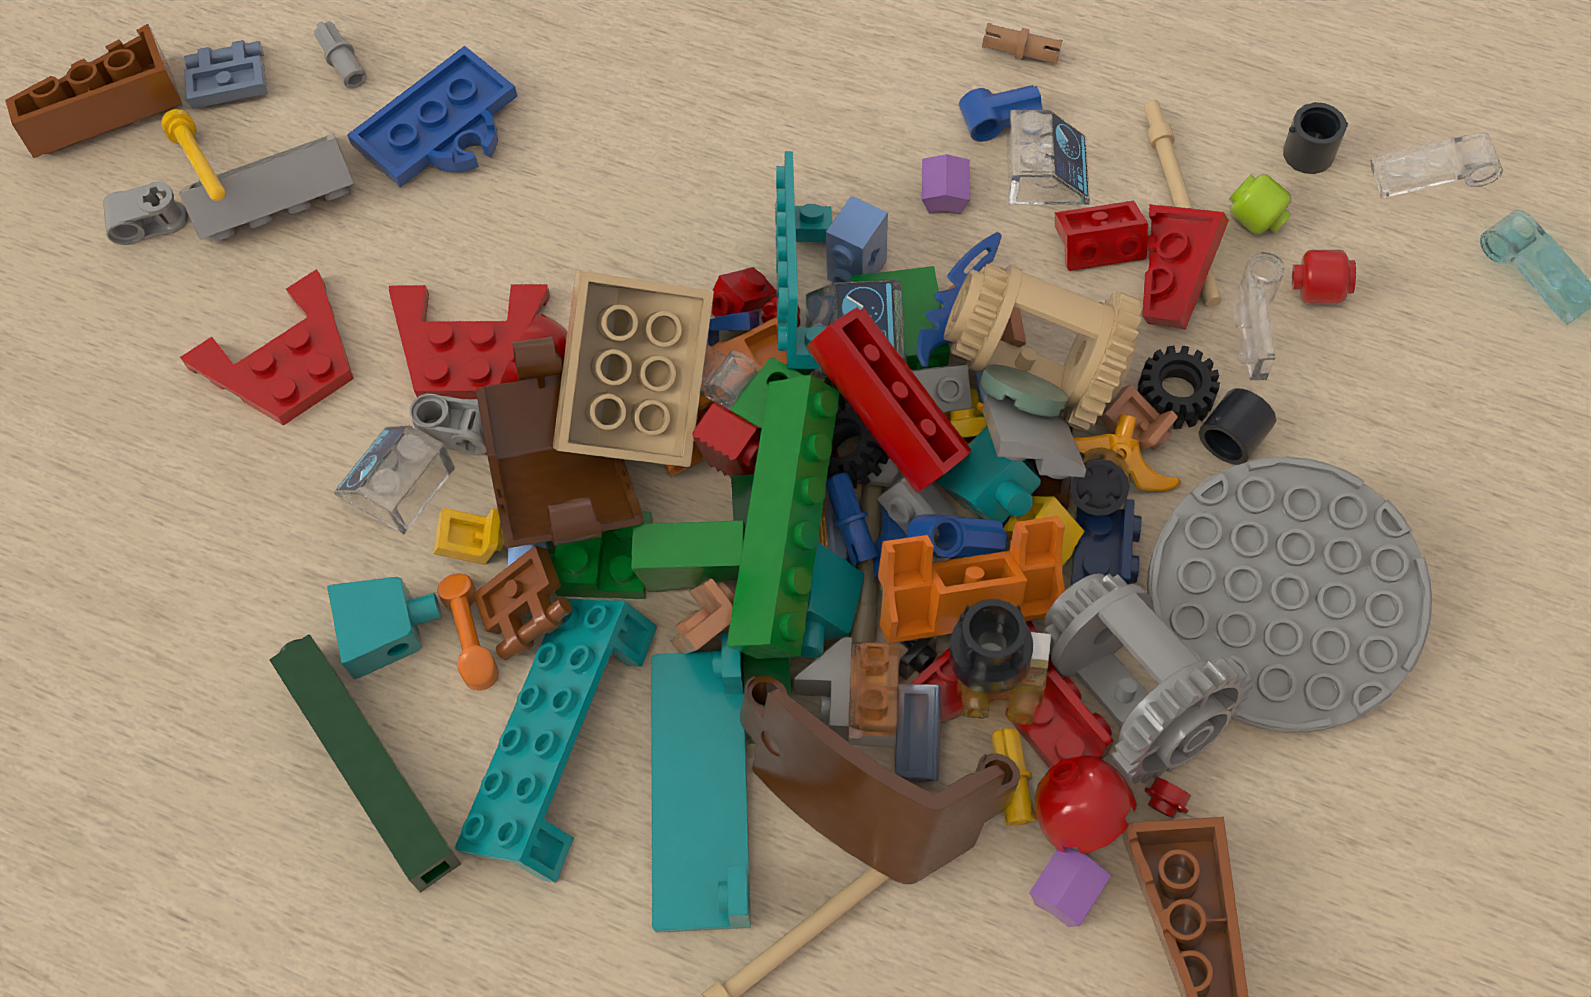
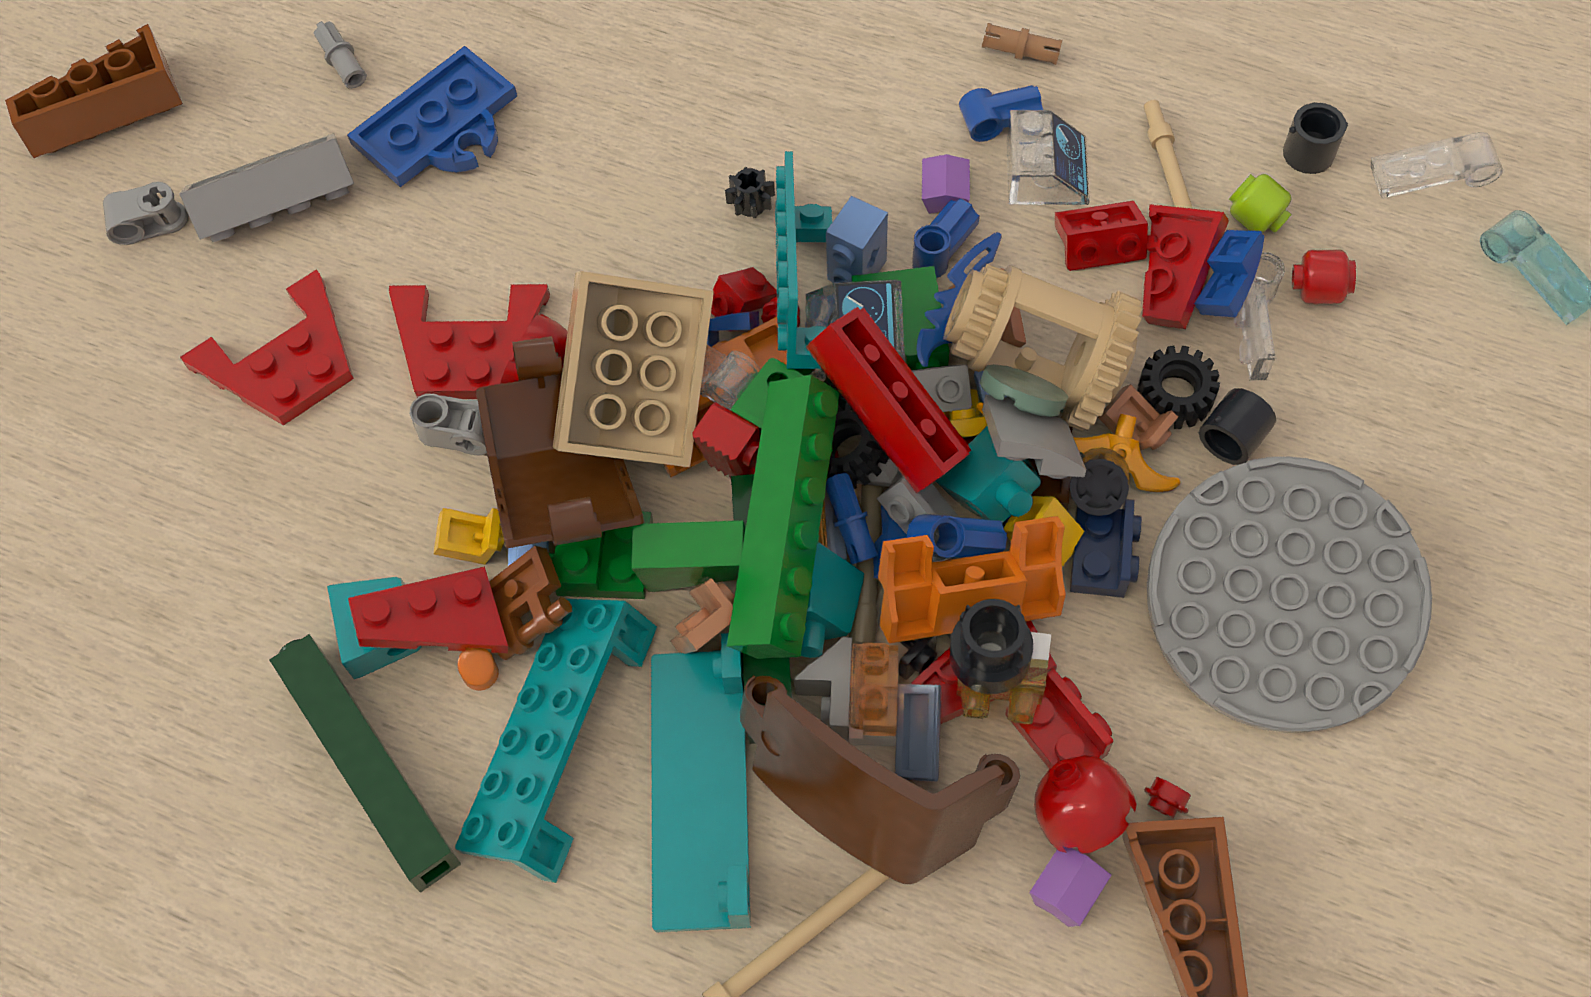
yellow piece [161,109,226,201] -> none
sand blue plate [184,40,268,109] -> none
clear slope [334,425,455,535] -> none
yellow axle [991,728,1036,826] -> none
light grey piece [1044,573,1252,784] -> none
none -> red wing [348,566,508,654]
none -> black gear [725,167,775,218]
none -> blue piece [912,198,980,278]
none -> blue slope [1194,230,1265,318]

